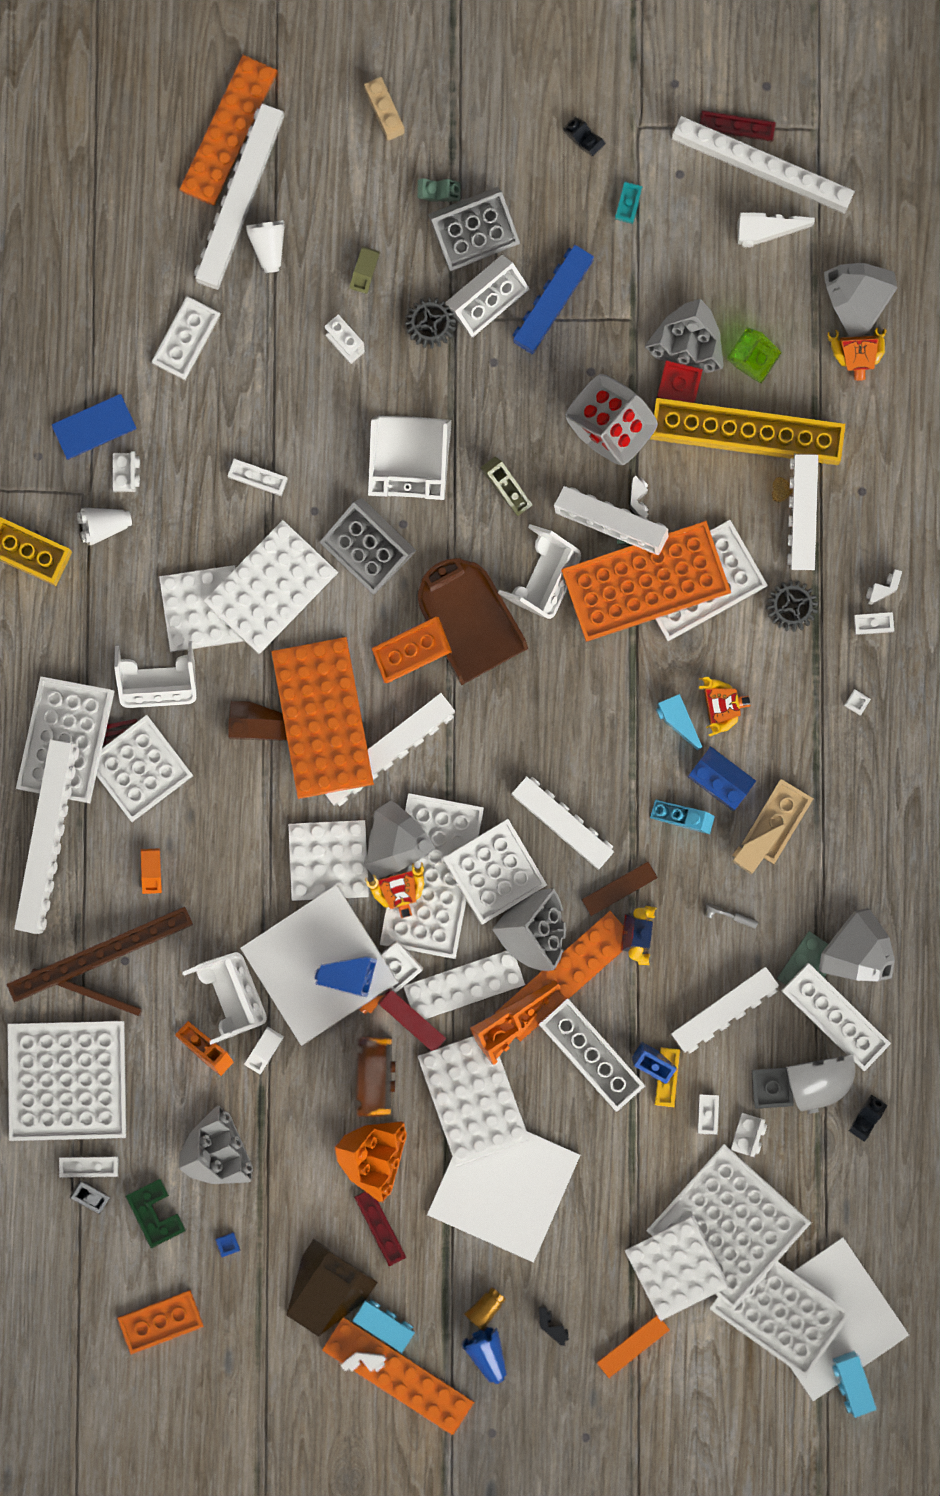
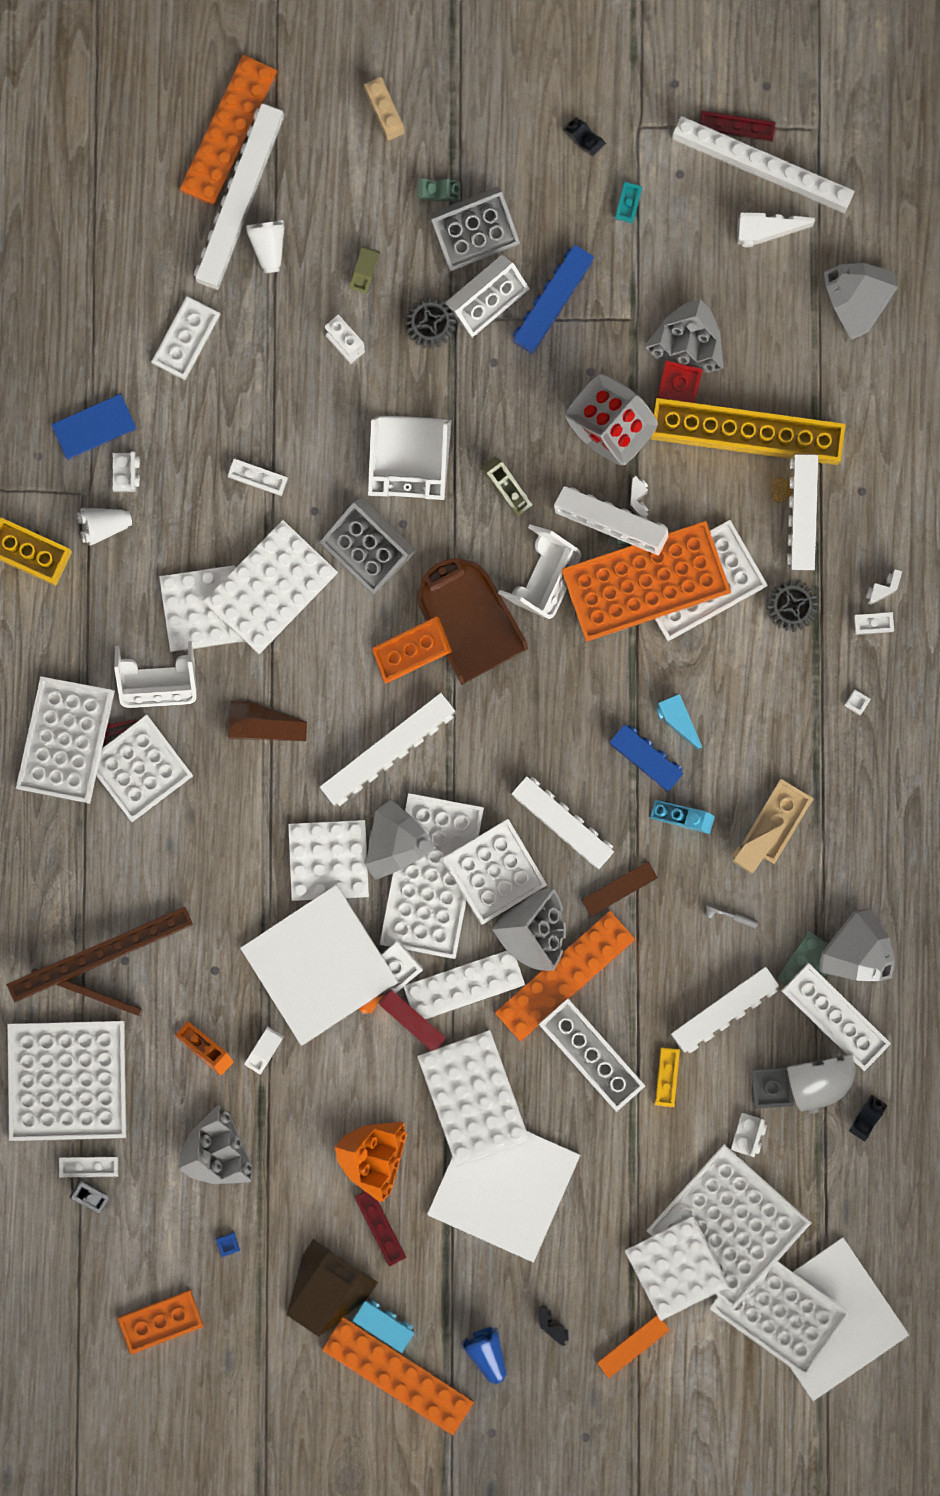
white brick [14,739,79,934] -> none
dark green plate [126,1178,186,1248] -> none
orange slope [141,848,162,894] -> none
white windscreen [182,952,266,1044] -> none
orange plate [271,637,374,799] -> none
blue slope [314,957,377,997] -> none
white slope [341,1351,386,1372] -> none
reddish brown windscreen [357,1037,396,1116] -> none
torso [365,862,424,918] -> none
pearl gold plant [464,1287,506,1332] -> none
orange wedge [470,981,561,1065] -> none
torso [621,905,657,965] -> none
blue slope [632,1042,677,1084] -> none
blue slope [688,746,756,811] -> none
white plate [698,1094,719,1134] -> none
torso [699,677,750,737] -> none
clear neon green slope [727,327,782,384] -> none
torso [827,328,887,381] -> none
medium azure brick [832,1351,877,1418] -> none
none -> blue brick [609,724,684,792]

